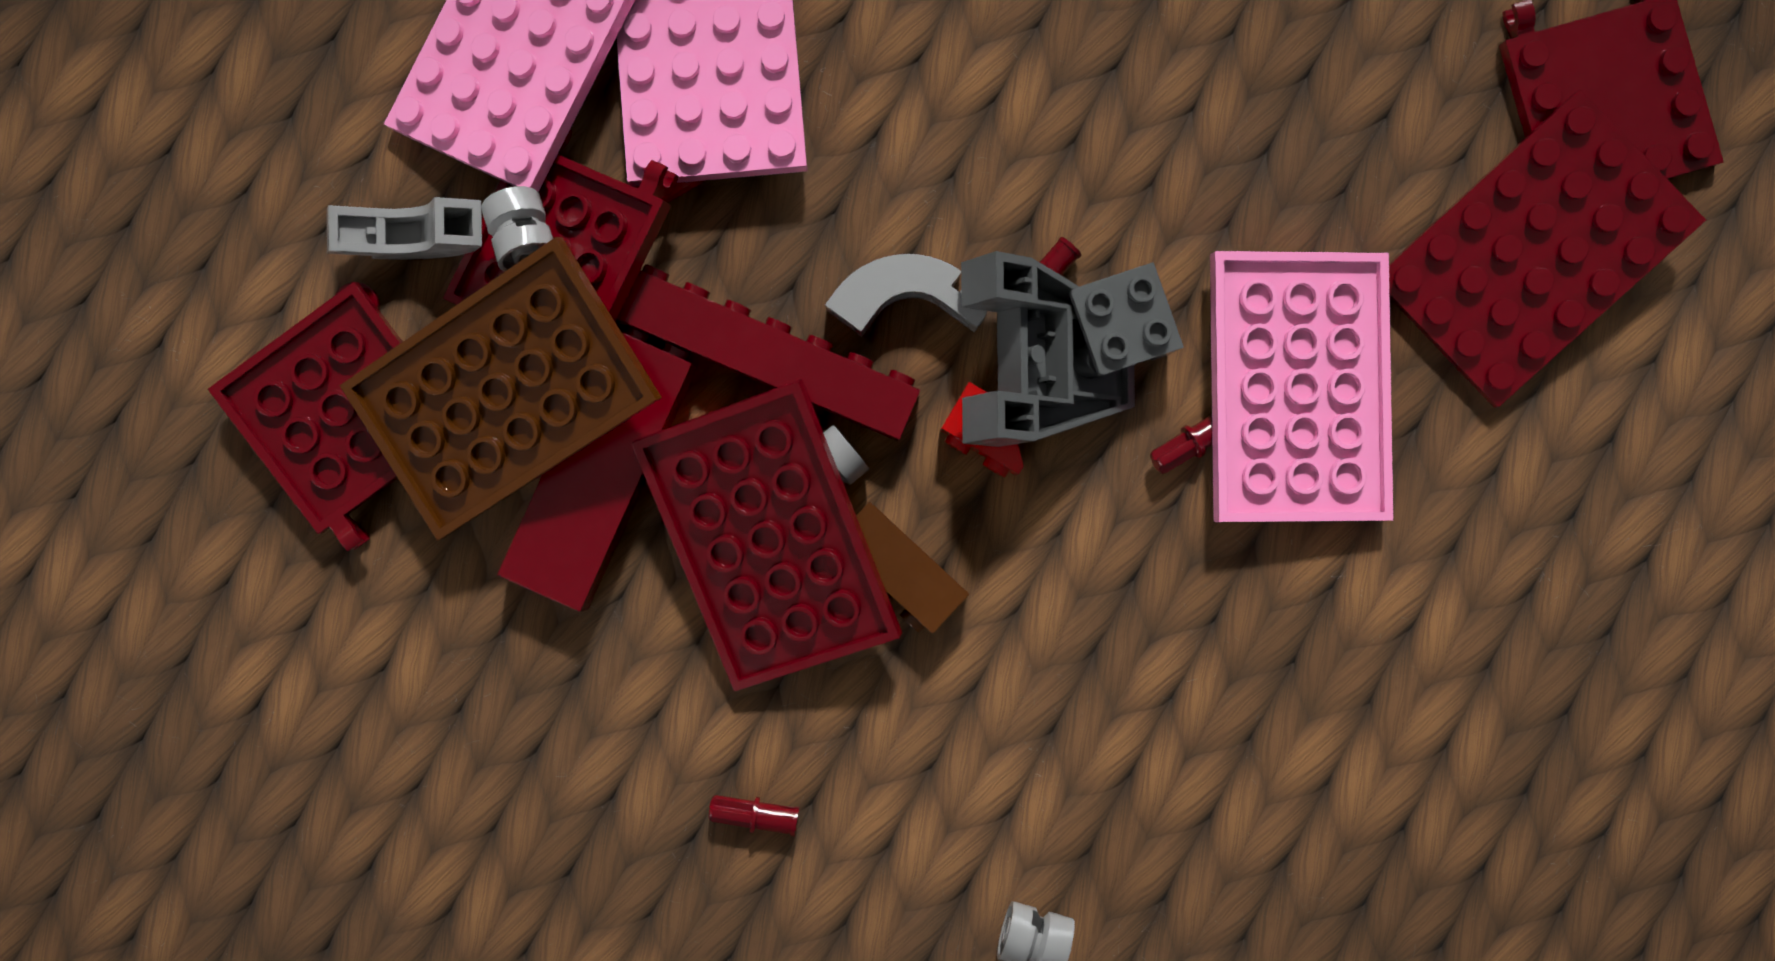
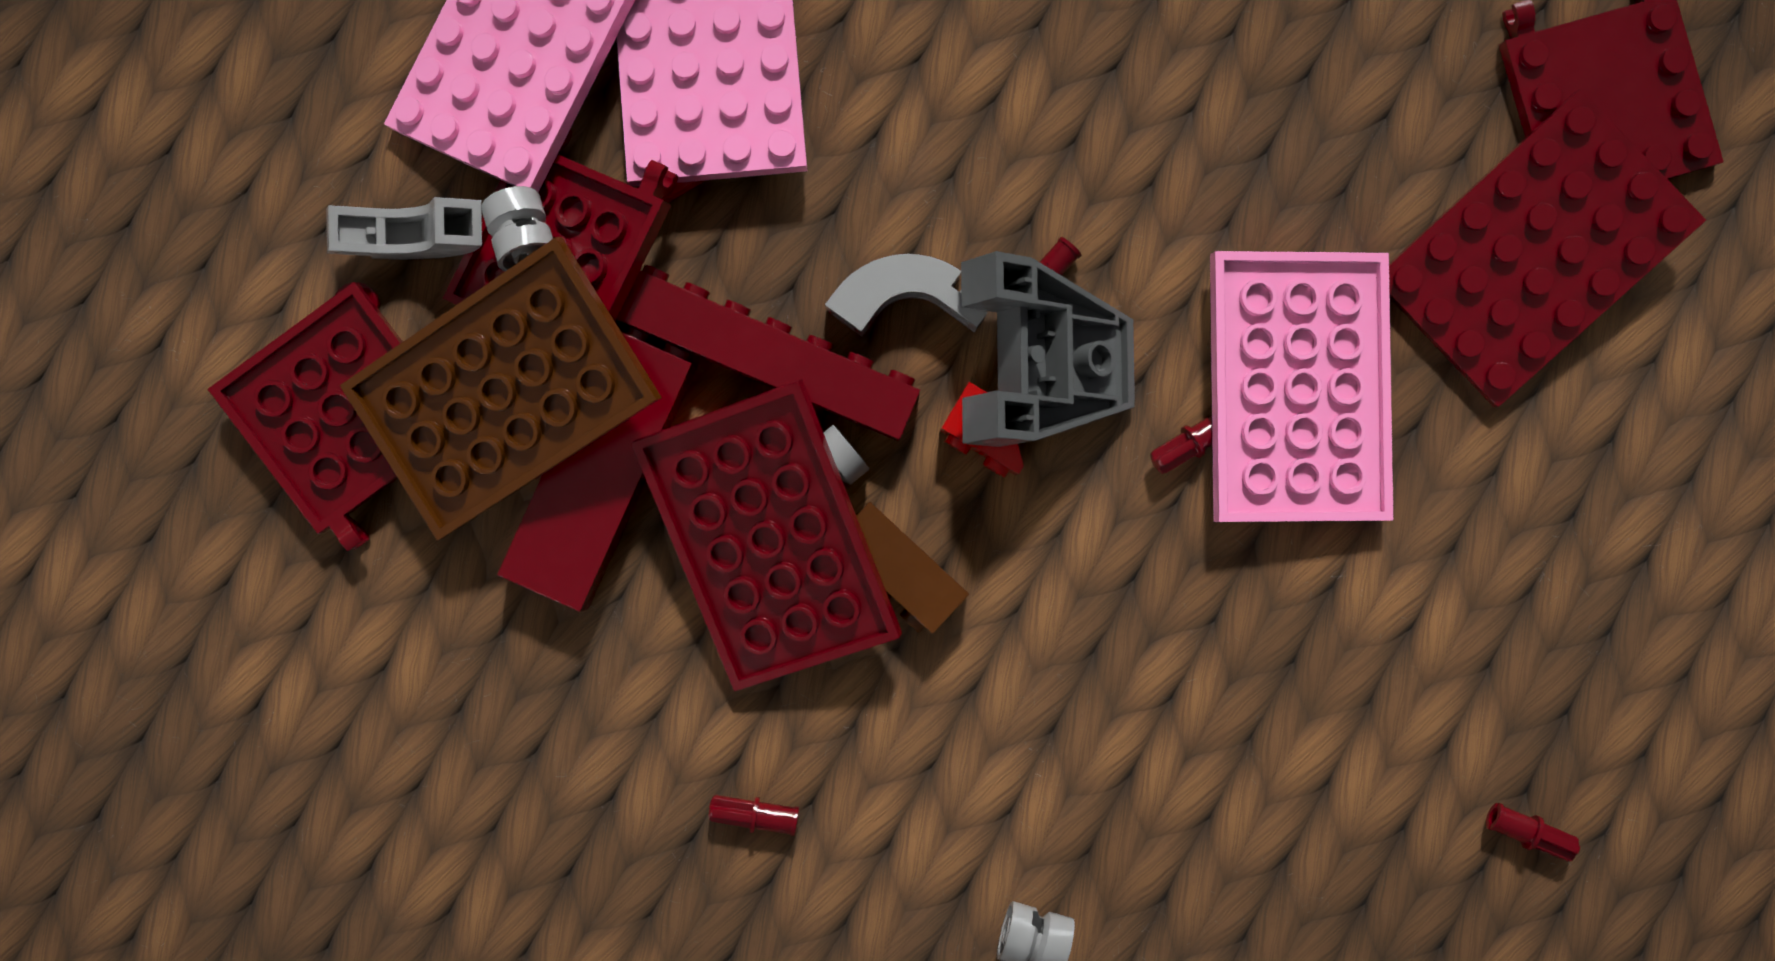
dark grey bracket [1069,262,1184,376] -> none
none -> dark red axle [1486,803,1580,862]

